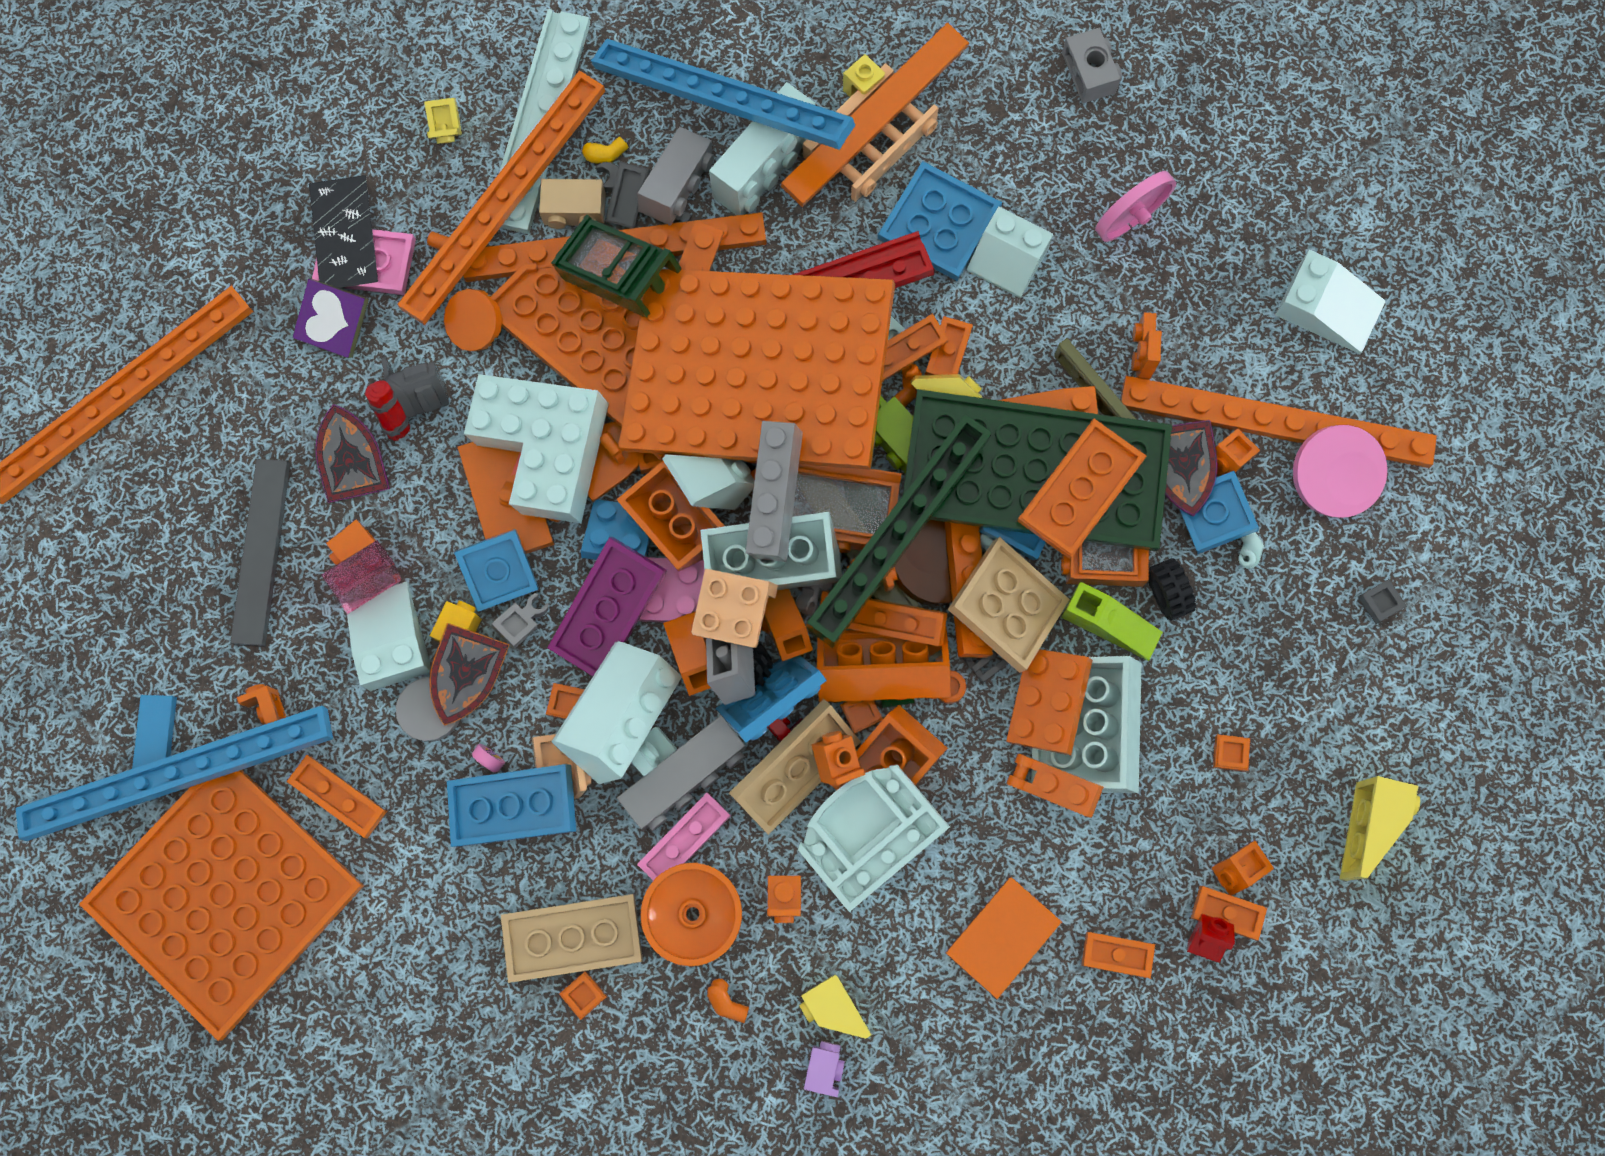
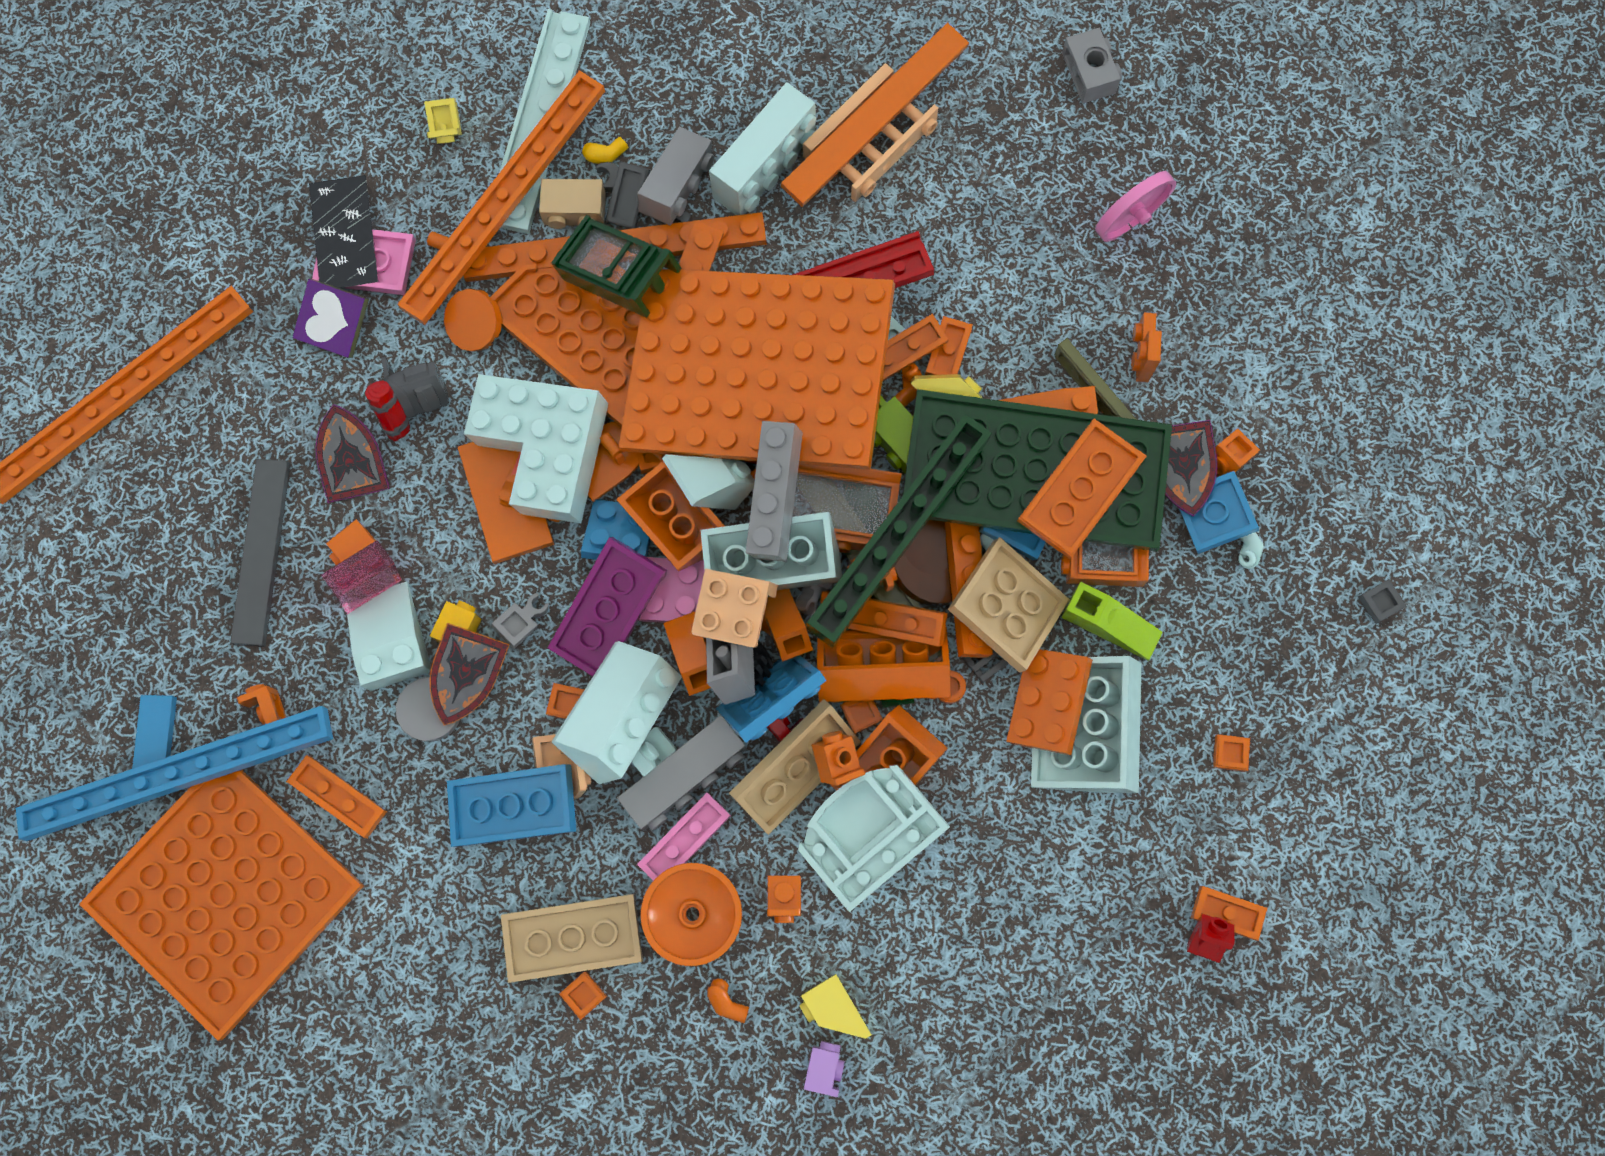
dark azure plate [454,529,539,612] -> none
bright pink tile [472,743,505,773] -> none
dark azure plate [591,39,855,150] -> none
light yellow bracket [843,54,885,97] -> none
dark azure plate [878,161,1002,281] -> none
orange tile [945,877,1062,999] -> none
light aqua slope [967,207,1053,299] -> none
orange plate [1006,753,1104,818] -> none
orange plate [1081,932,1155,979] -> none
orange plate [1120,376,1437,468] -> none
black tyre [1148,558,1196,621] -> none
orange bracket [1212,840,1274,895] -> none
light aqua slope [1275,249,1385,354] -> none
bright pink piece [1293,425,1388,518] -> none
light yellow slope [1340,776,1420,881] -> none

